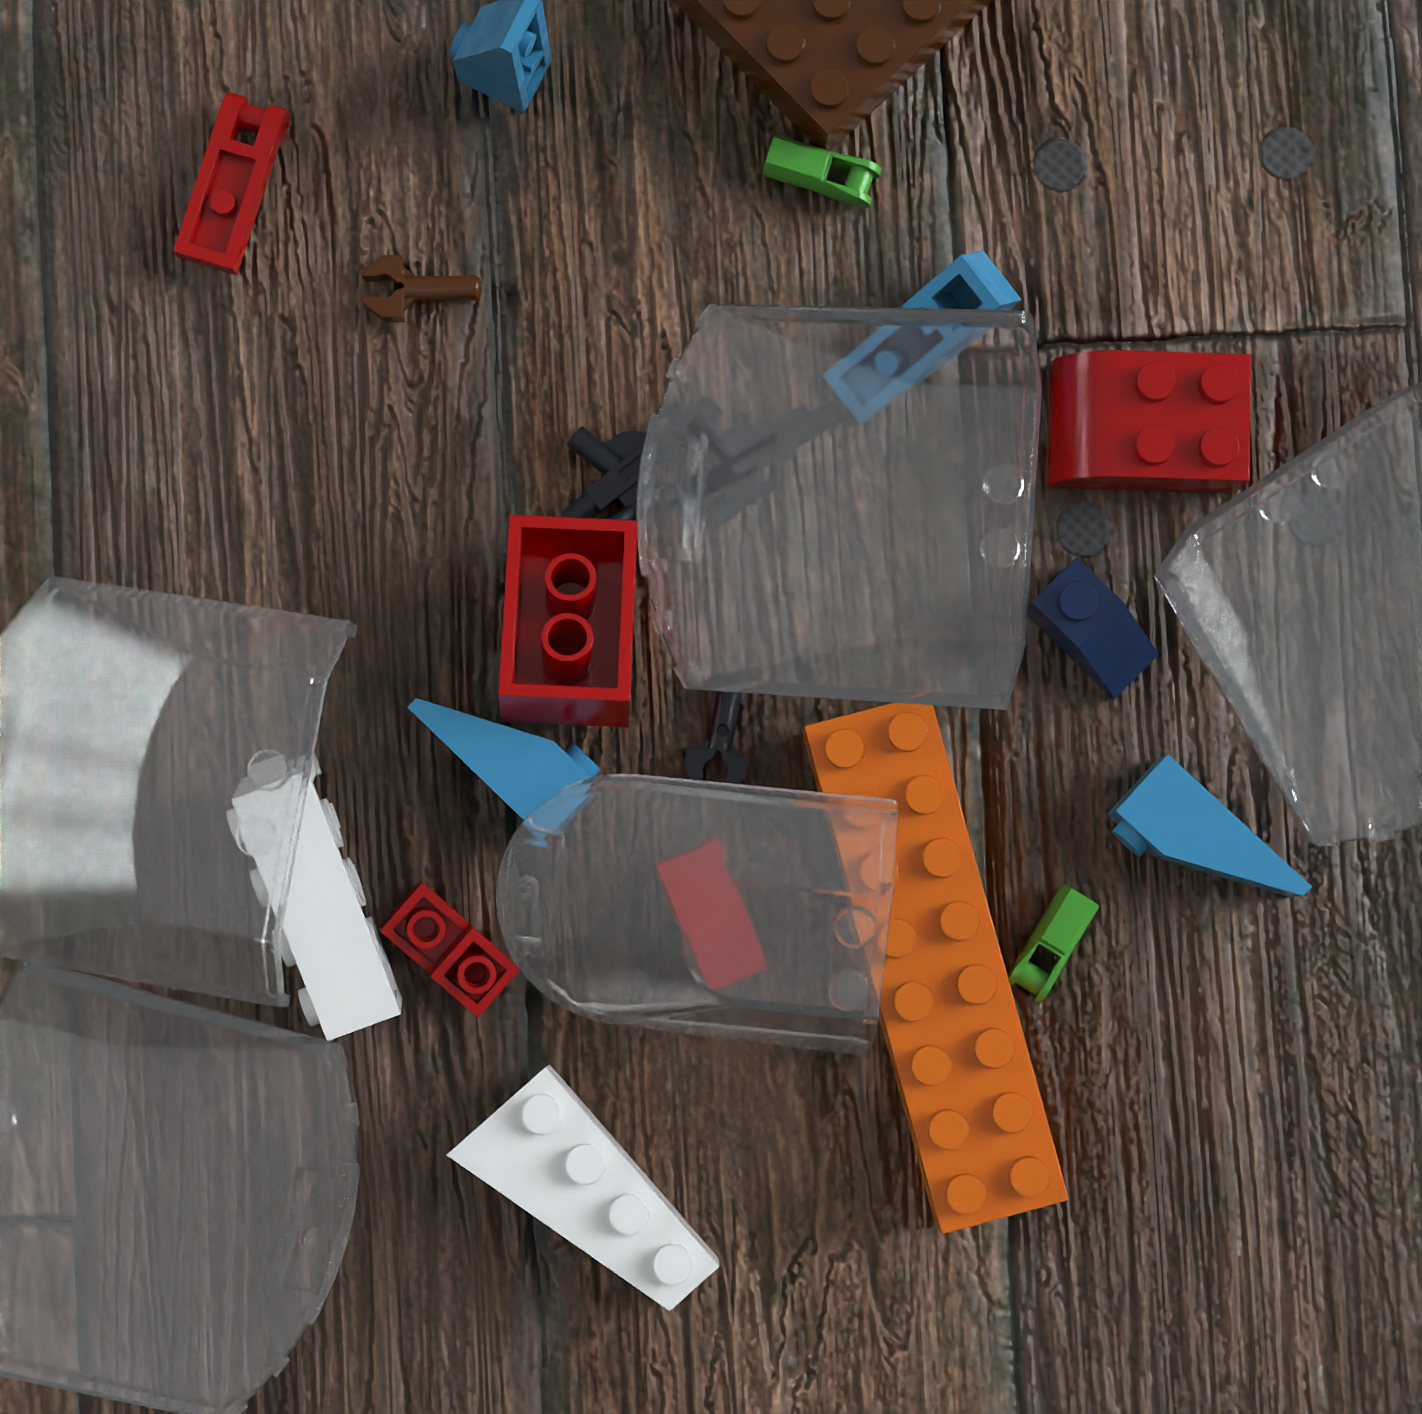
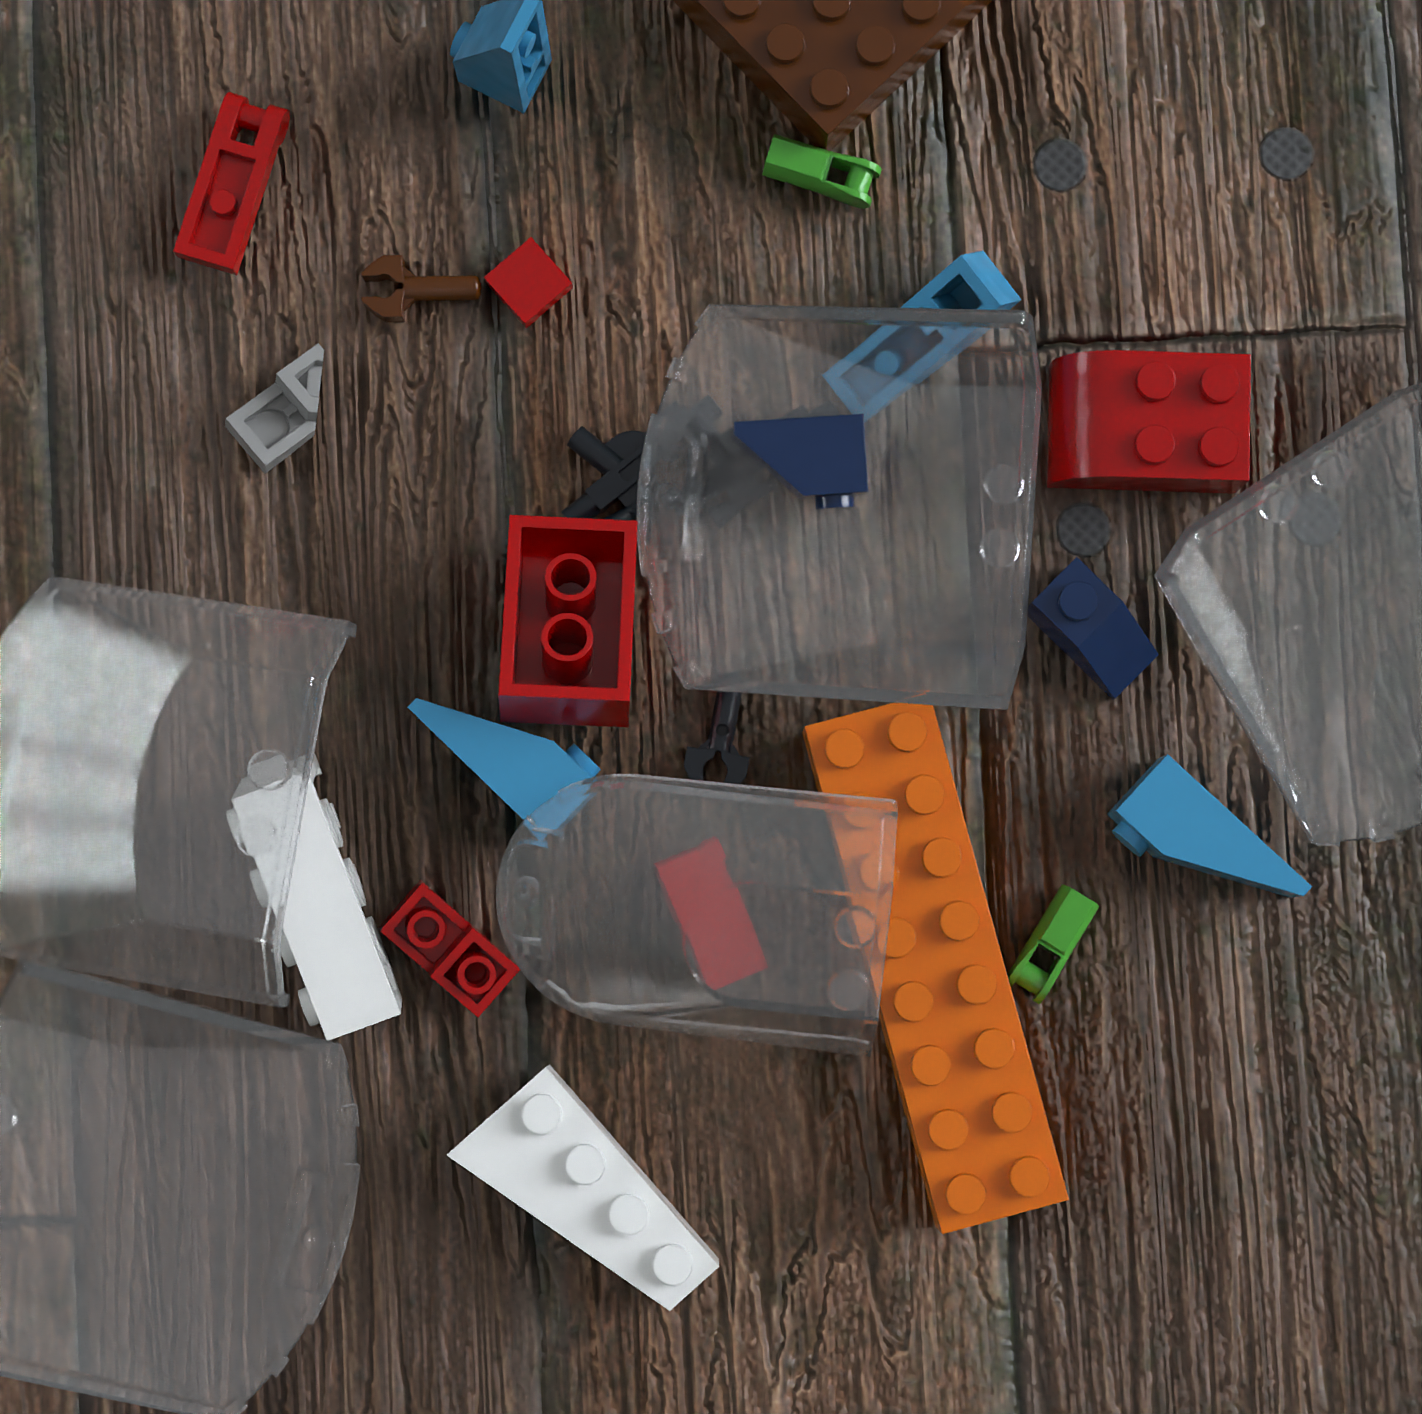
none -> light grey slope [225,343,324,474]
none -> red tile [484,237,573,328]
none -> dark blue slope [732,414,869,510]

